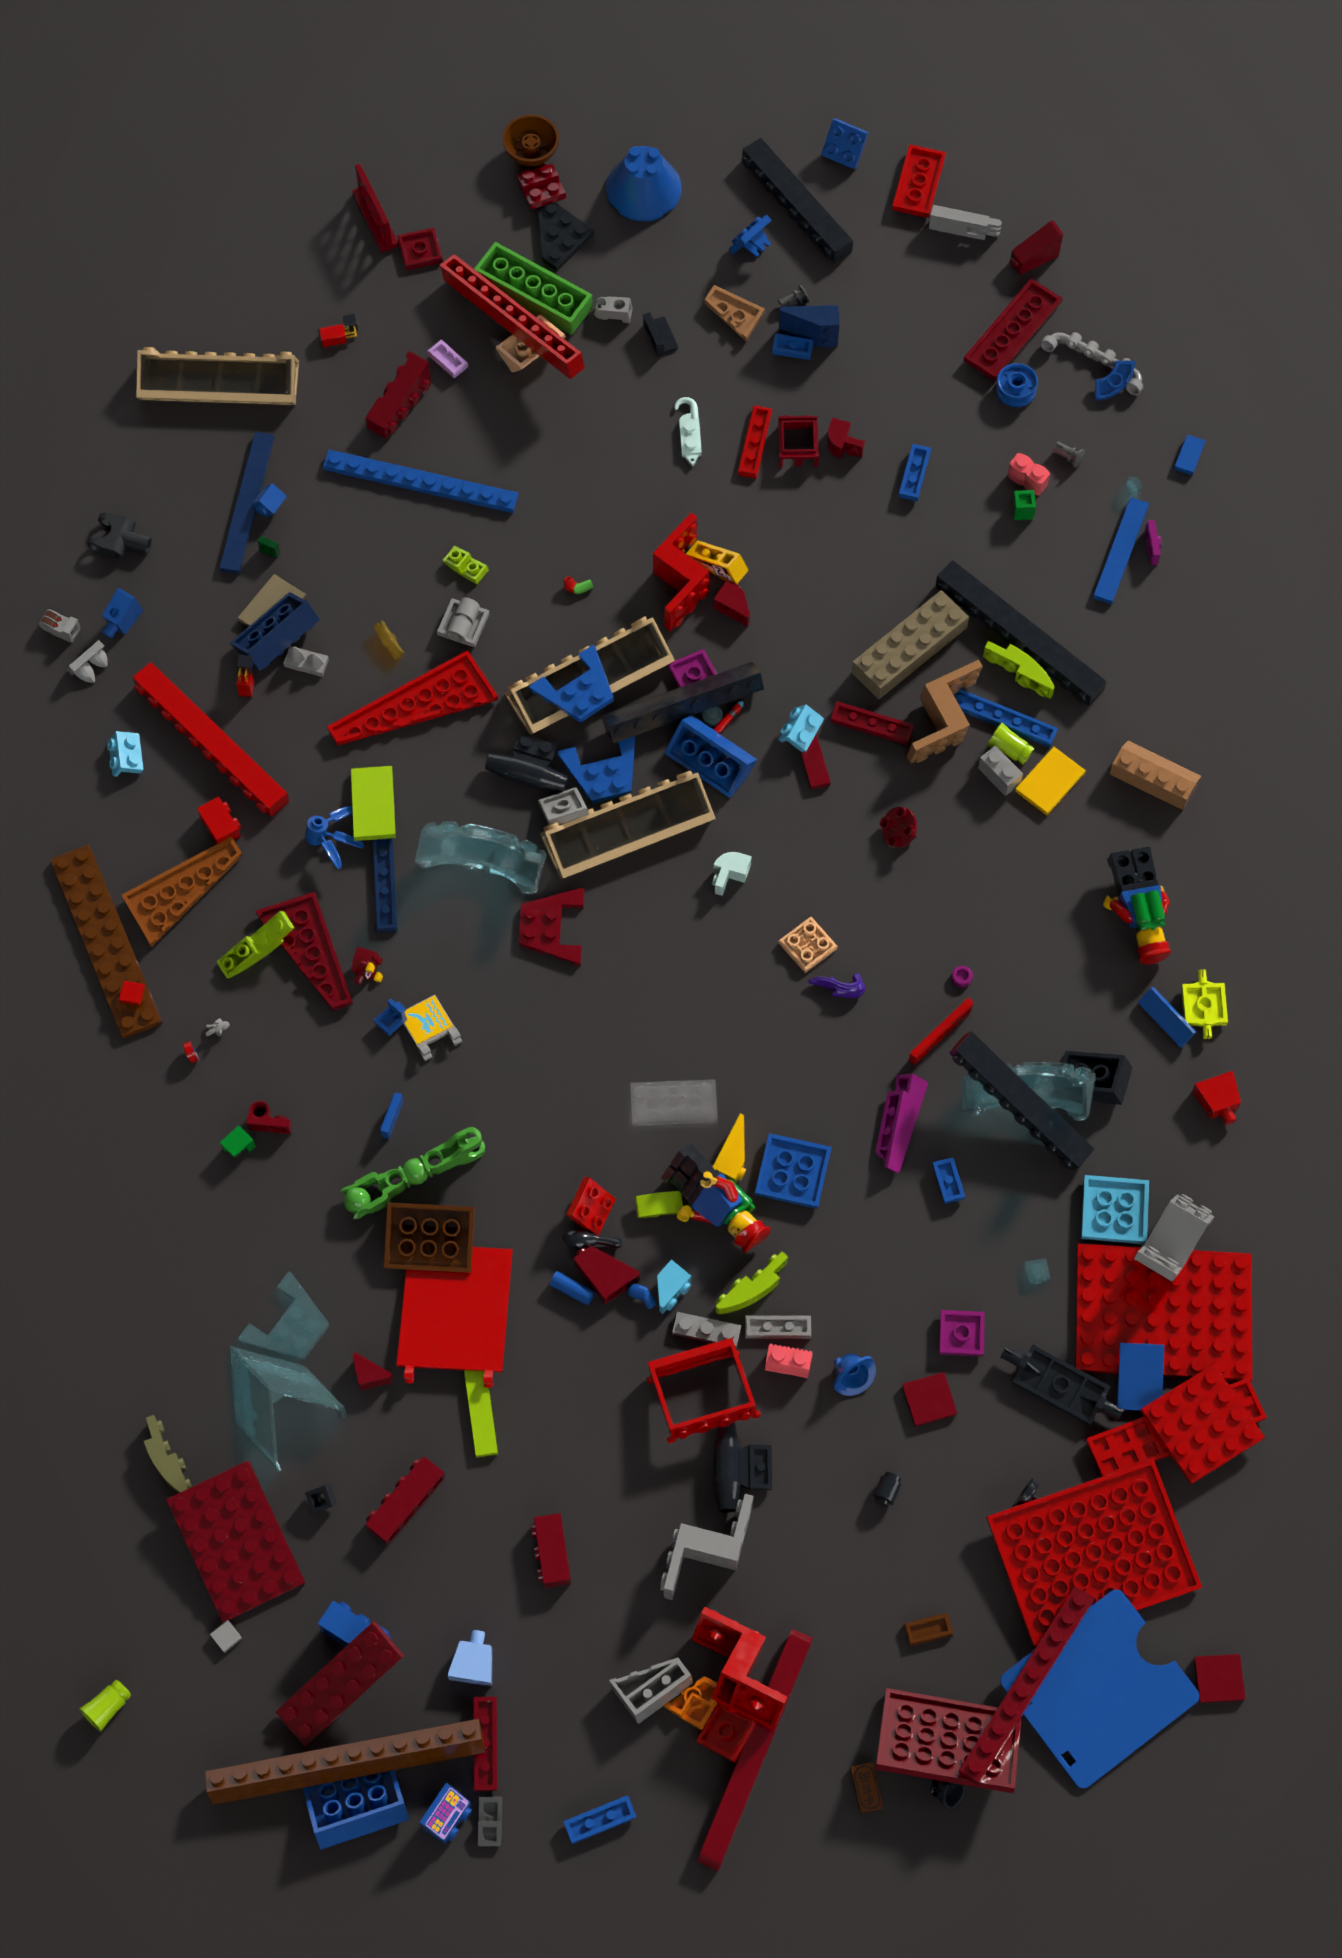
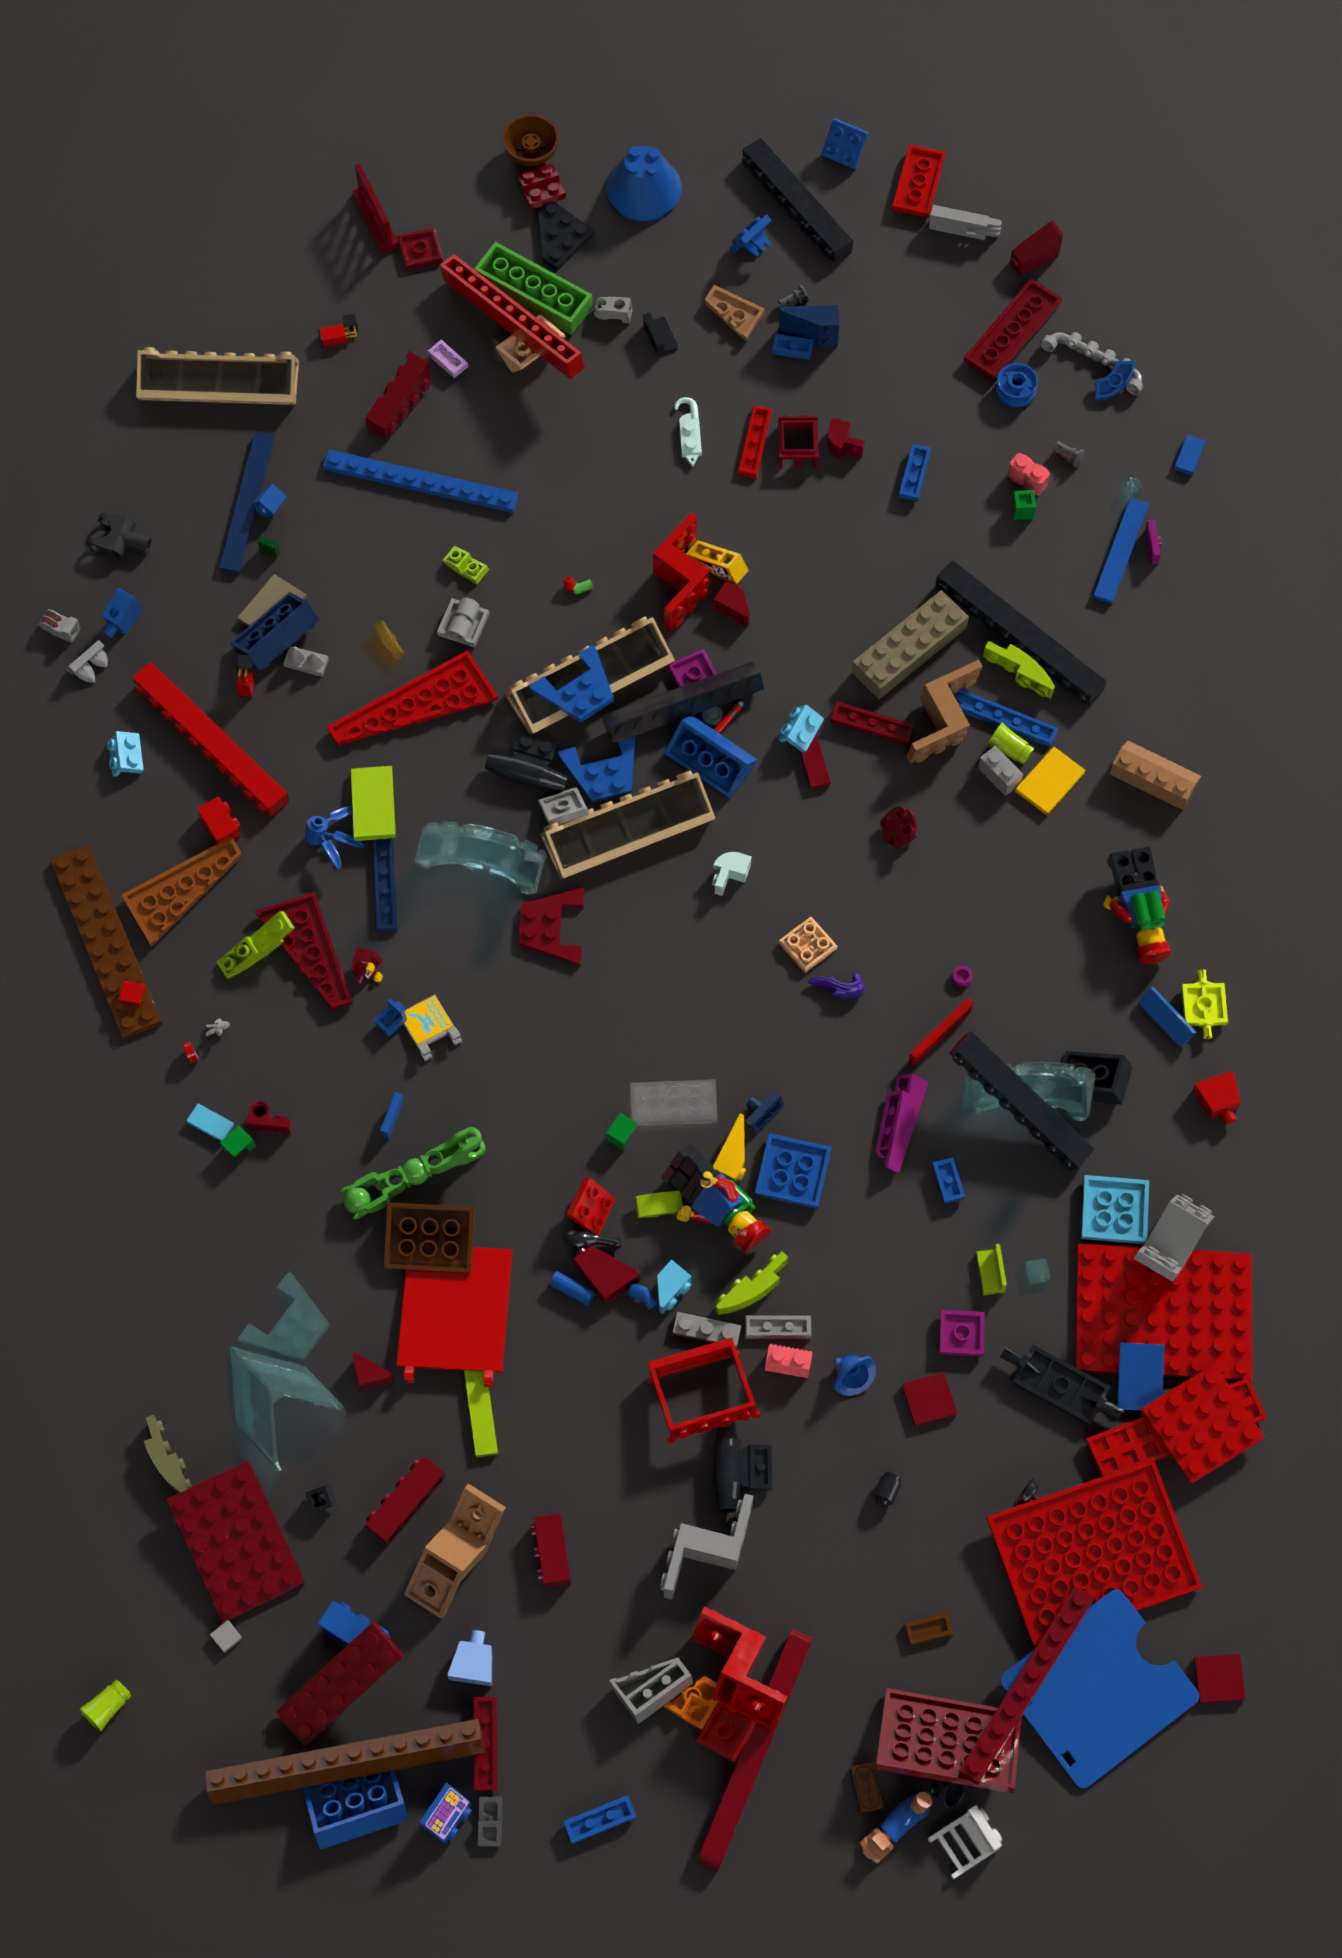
none -> medium azure tile [187,1104,235,1141]
none -> medium nougat bracket [404,1484,506,1619]
none -> green panel [606,1113,637,1151]
none -> dark blue tile [746,1091,784,1135]
none -> piece [860,1792,932,1863]
none -> white plate [928,1805,1002,1879]
none -> lime panel [976,1244,1007,1295]

